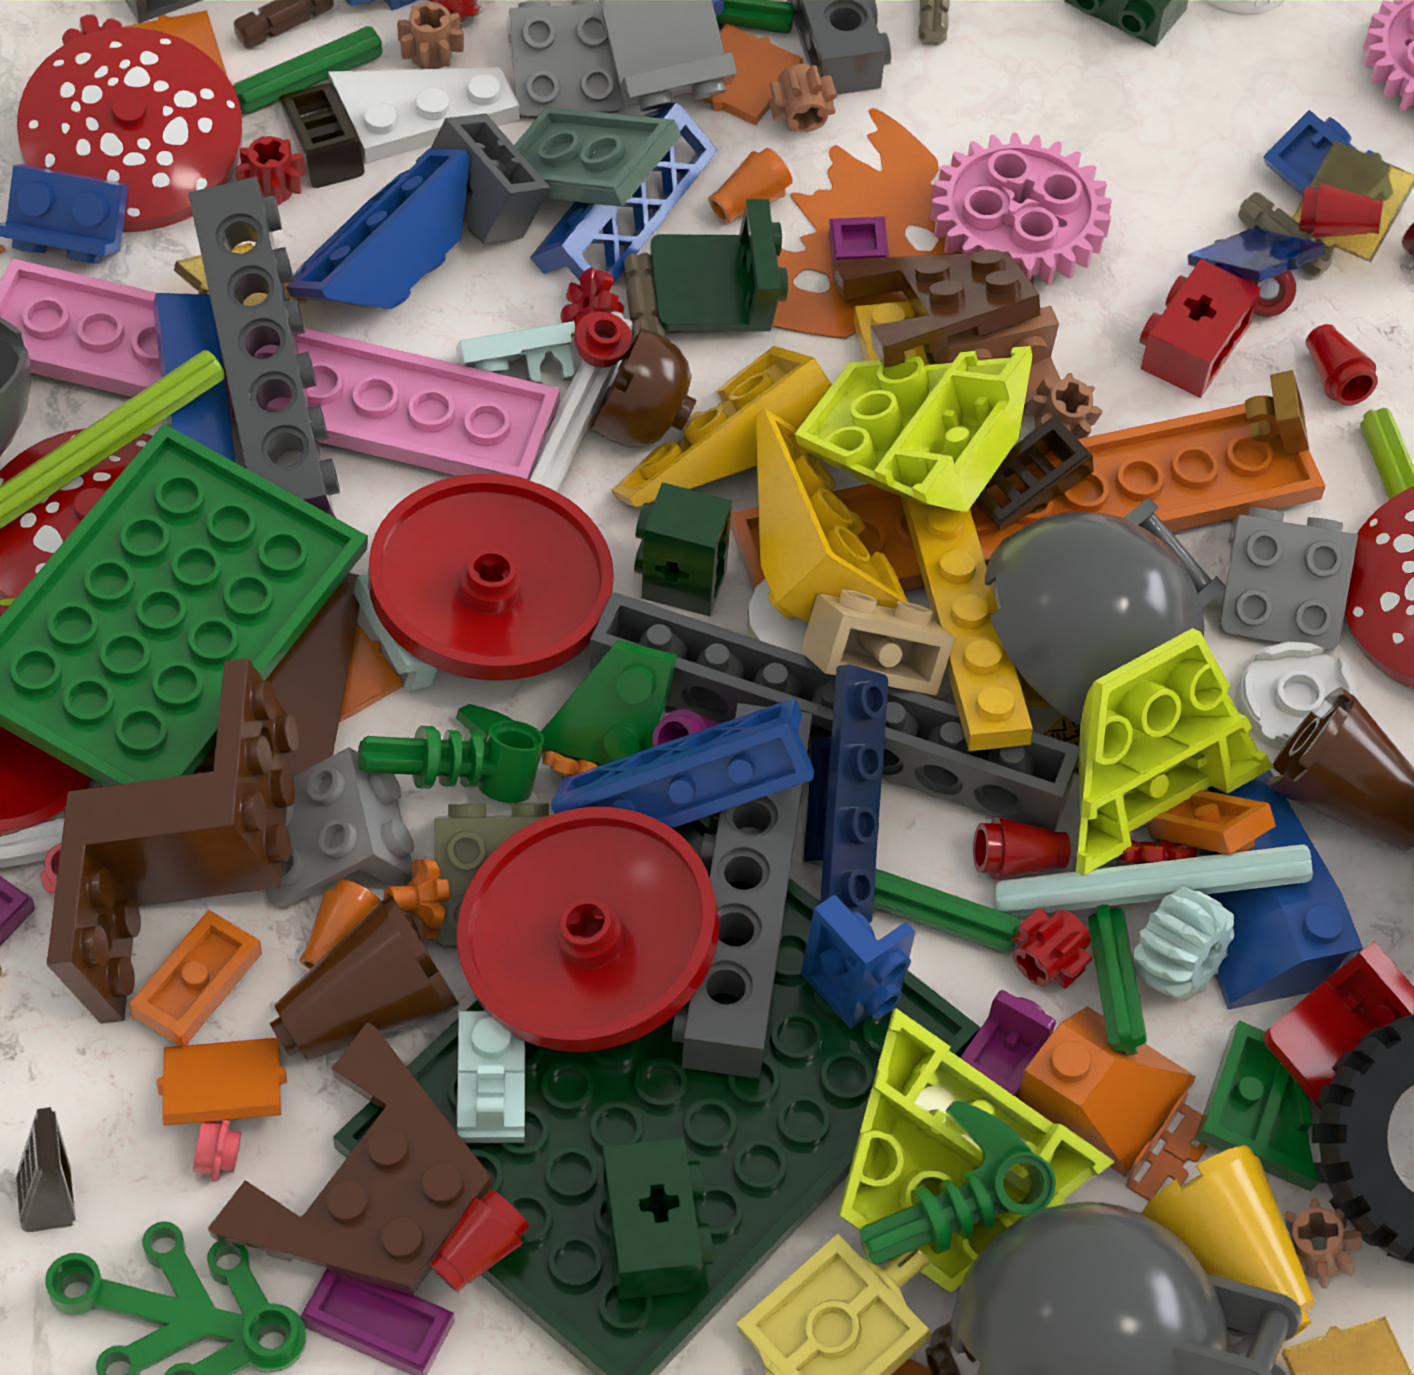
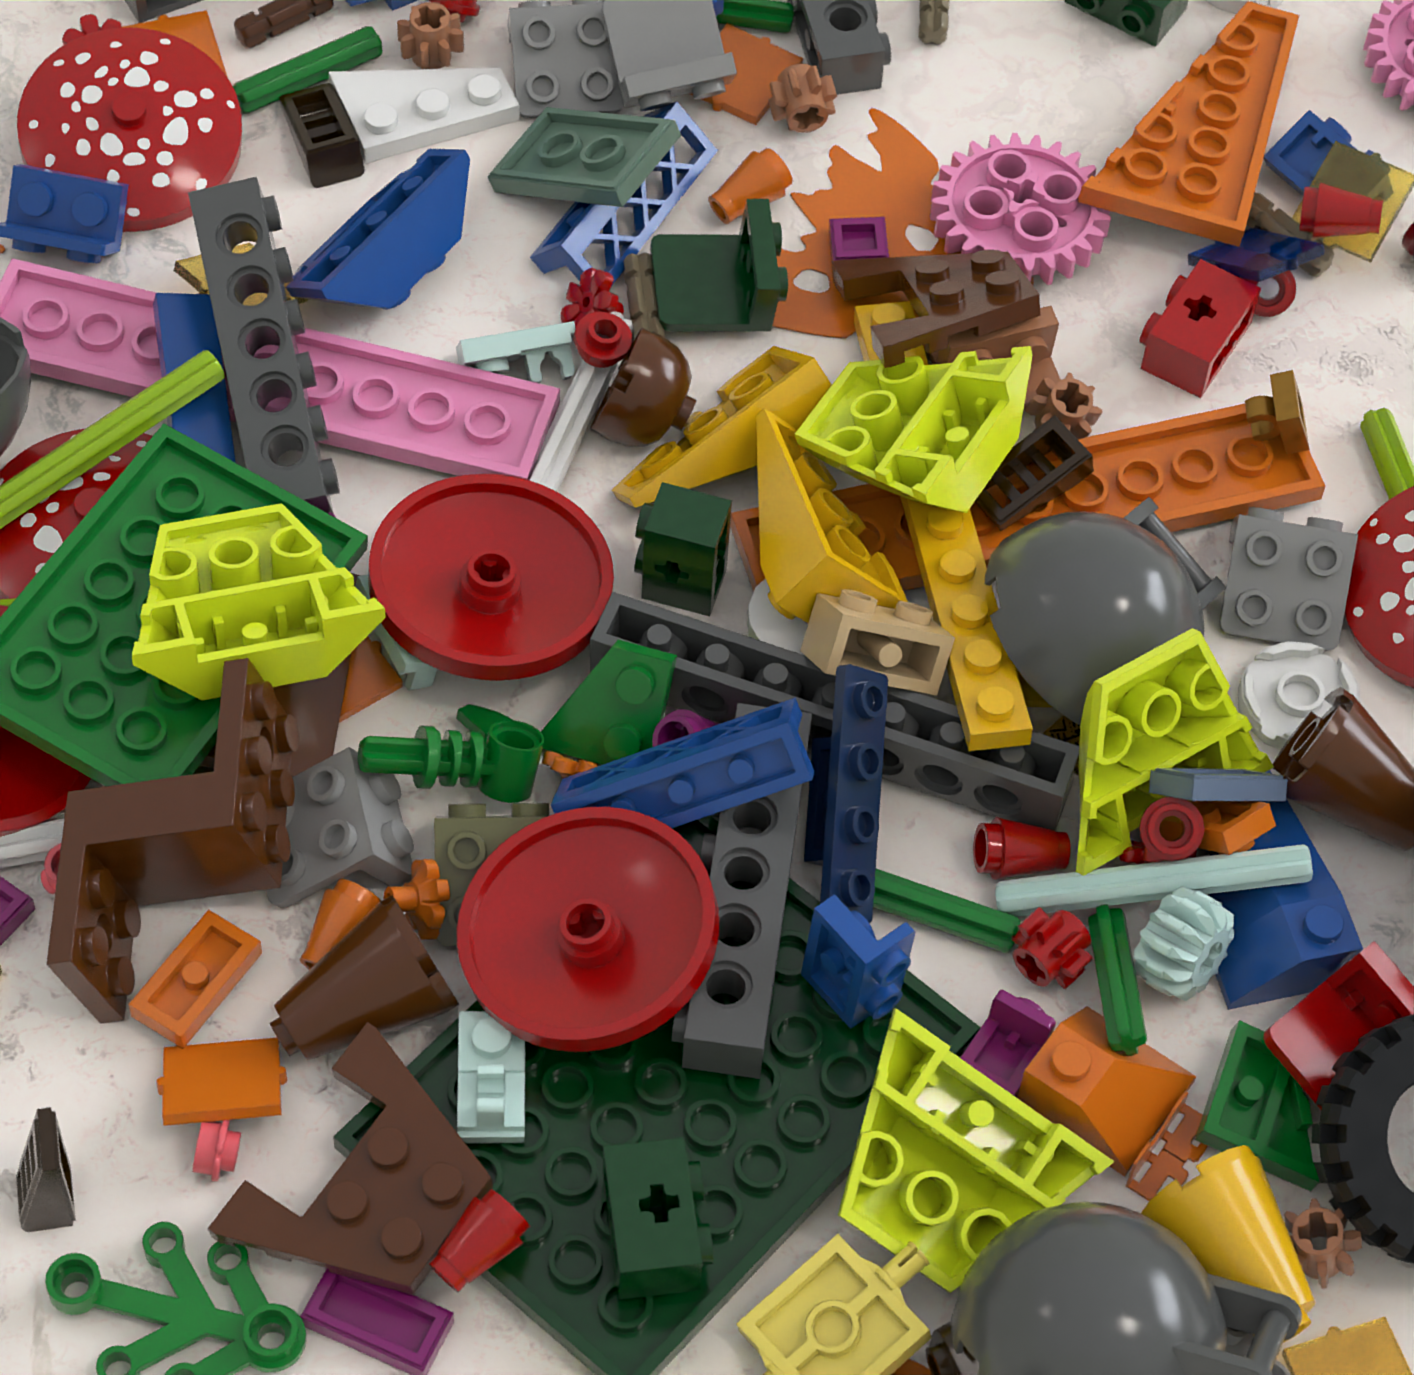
red gear [235,136,306,205] -> none
dark grey brick [430,113,550,244] -> none
green piece [859,1101,1056,1265] -> none
red cone [1305,324,1378,406] -> none
none -> neon yellow wedge [132,503,386,701]
none -> orange wing [1077,1,1299,247]
none -> red plate [1139,797,1204,861]
none -> sand blue tile [1149,768,1288,801]

